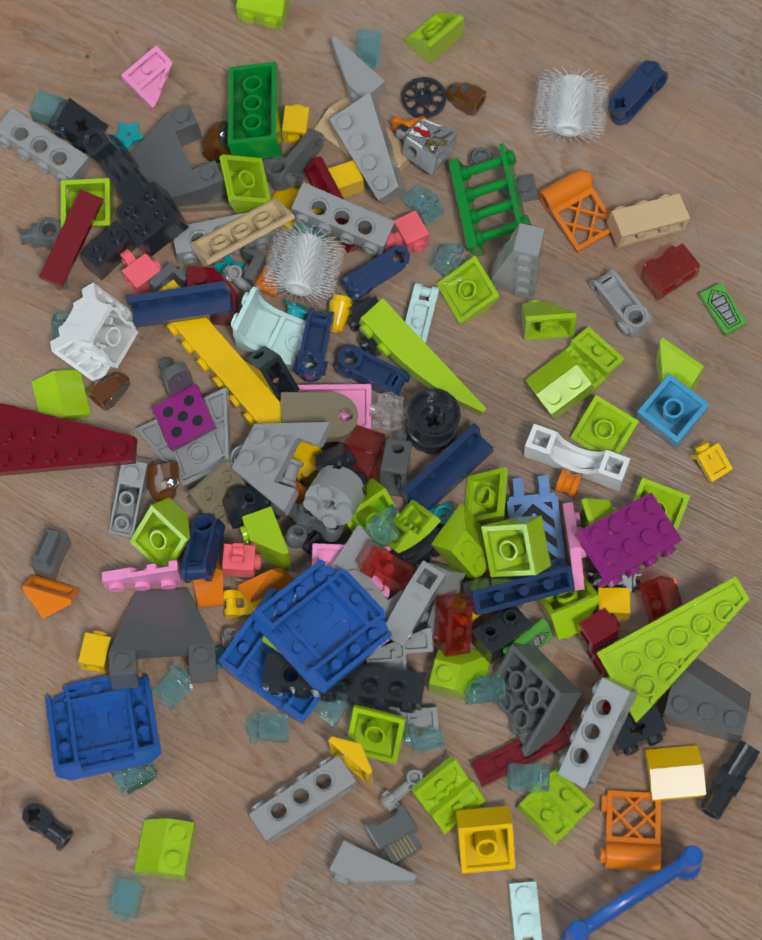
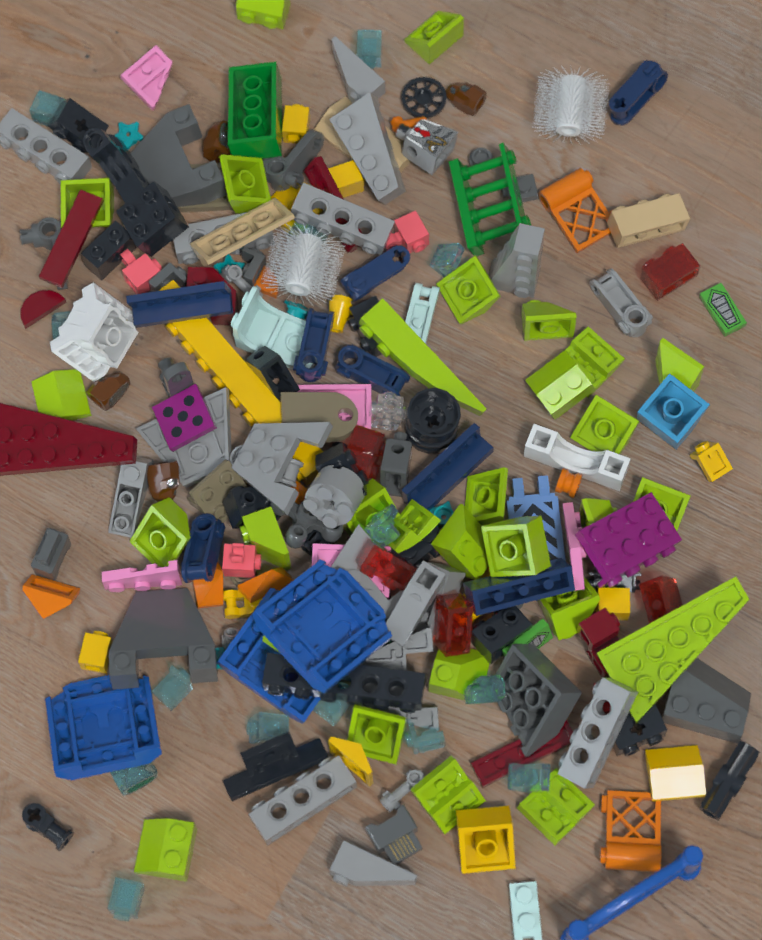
clear light blue bracket [402,184,444,226] -> none
none -> dark red tile [21,290,67,329]
none -> black bracket [223,732,328,801]

